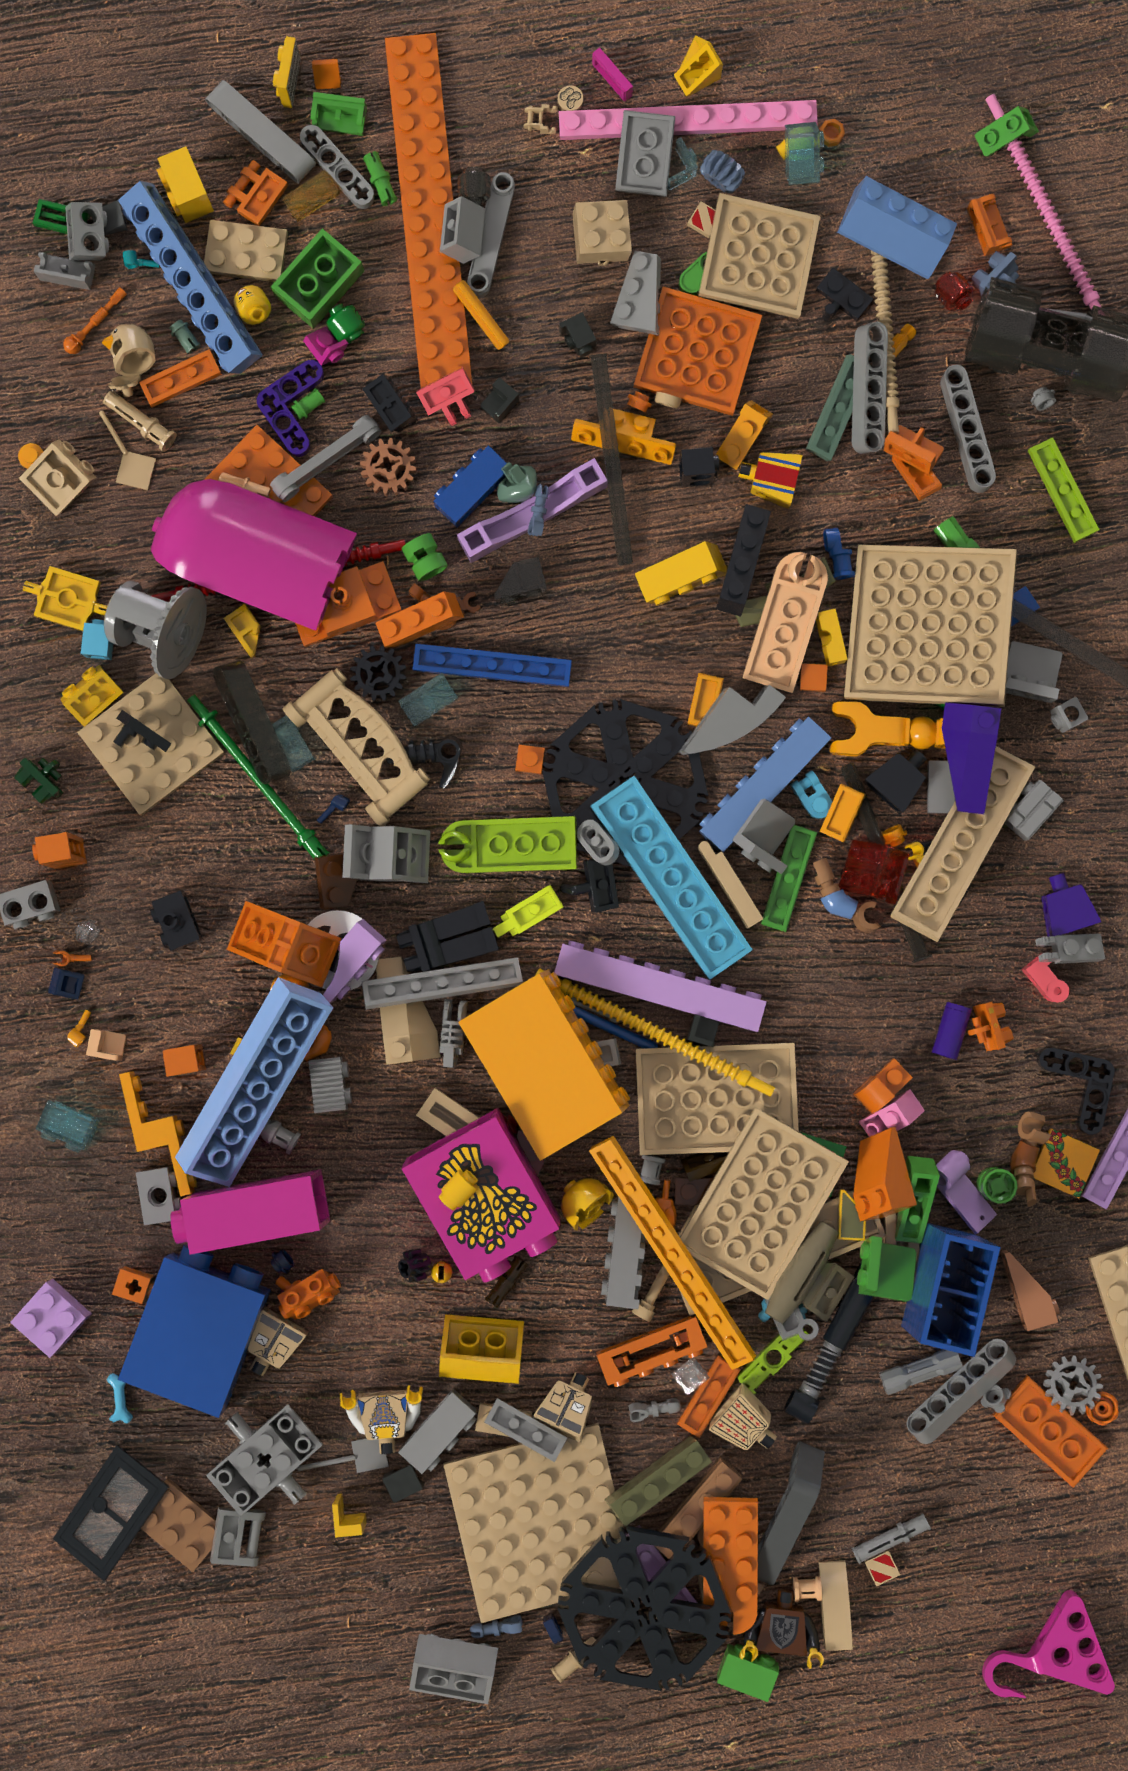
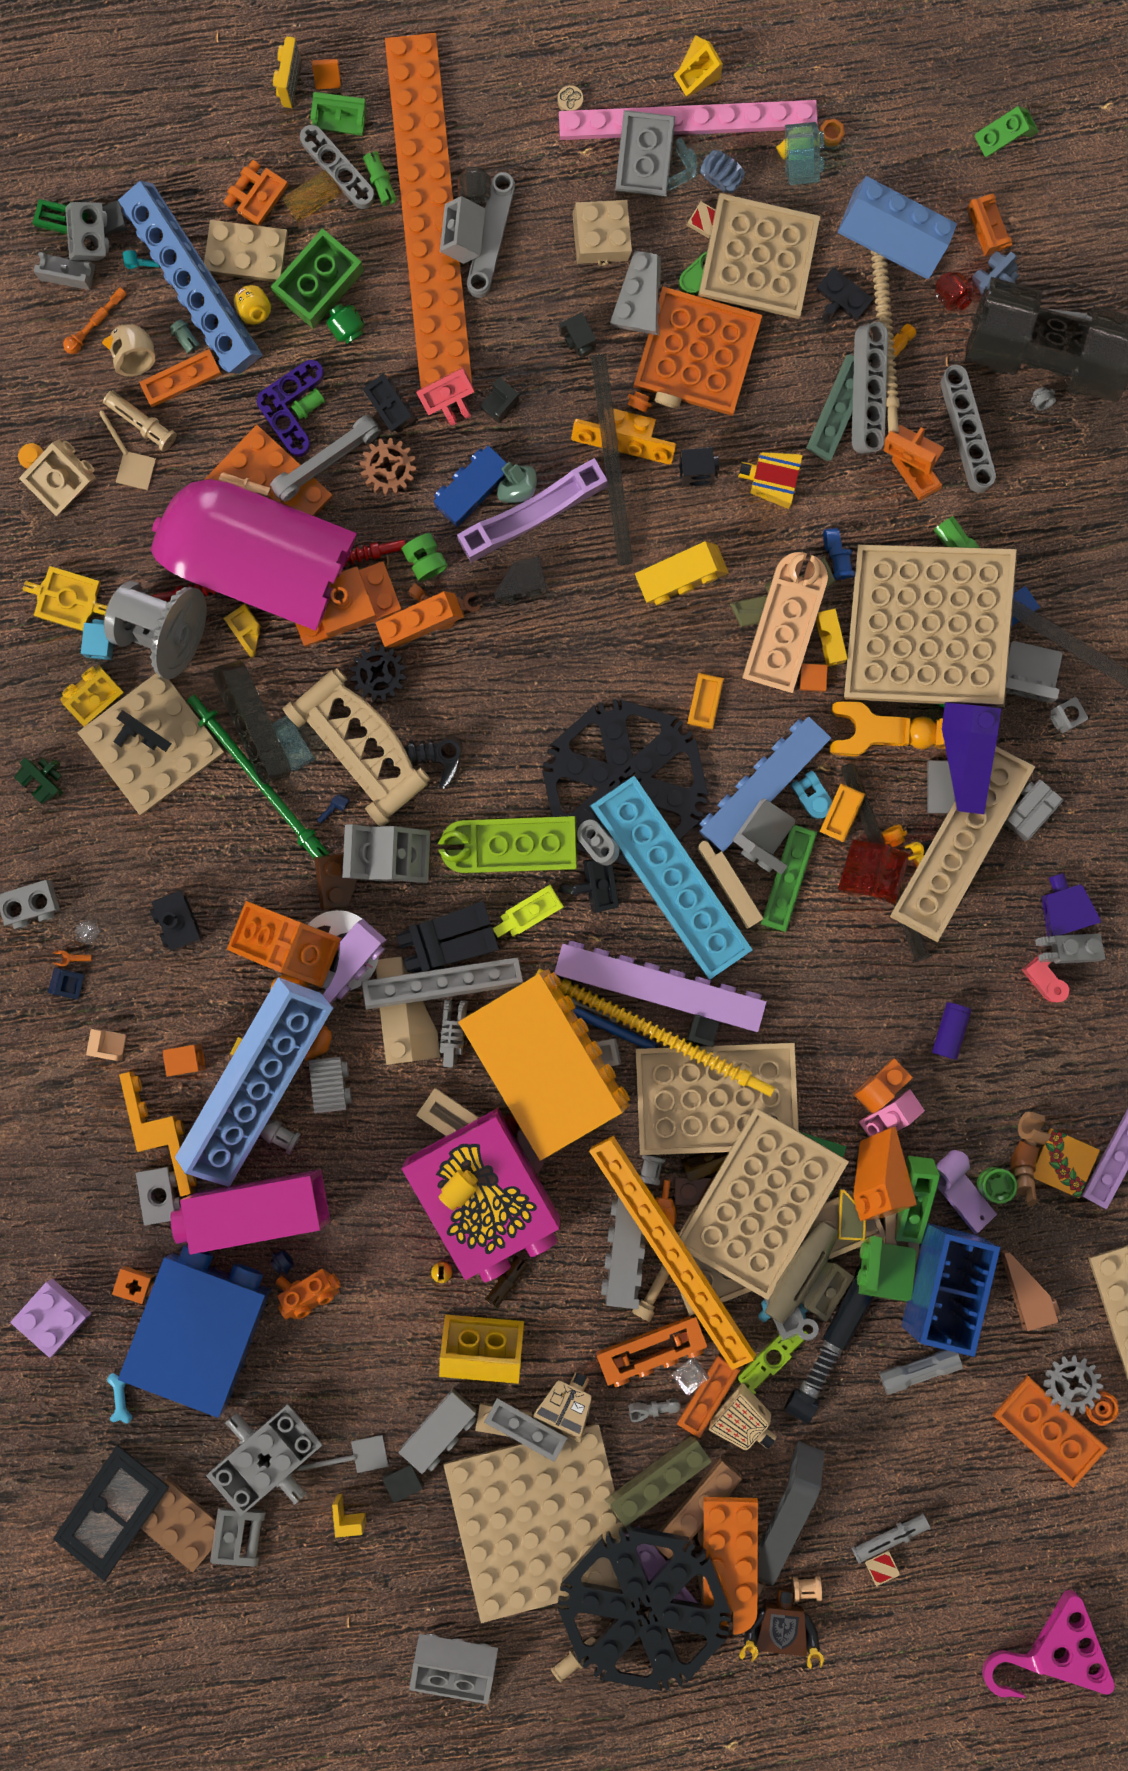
orange brick [32,832,87,869] -> none
clear light blue brick [36,1099,101,1153] -> none
light orange hand [67,1010,91,1047] -> none
tan plant [108,375,141,397] -> none
yellow brick [156,146,214,223] -> none
light grey beam [205,80,316,183] -> none
tan torso [247,1307,309,1376] -> none
dark pink bracket [303,326,349,366] -> none
torso [340,1385,423,1454] -> none
clear light blue panel [398,673,458,727] -> none
black gear [398,1248,431,1283] -> none
blue plate [413,644,572,687] -> none
light orange axle [453,280,509,350] -> none
sand blue piece [470,1615,523,1638] -> none
orange plate [515,744,545,775] -> none
tan piece [523,104,558,134] -> none
sand blue piece [528,484,549,536] -> none
dark blue tile [543,1612,564,1644] -> none
yellow cylinder [561,1178,614,1231] -> none
dark pink tile [592,47,633,102] -> none
light grey slope [679,685,786,755] -> none
light orange bracket [716,400,773,470] -> none
black brick [716,504,771,617] -> none
bright green brick [717,1644,779,1702] -> none
piece [813,858,881,933] -> none
tan slope [818,1560,853,1651] -> none
black torso [863,749,927,815] -> none
light grey beam [906,1339,1016,1444] -> none
orange hips [967,1002,1014,1052] -> none
light grey plate [981,1384,1011,1413] -> none
bright pink hose [985,94,1109,328] -> none
lime plate [1028,437,1099,543] -> none
black beam [1037,1047,1115,1135] -> none

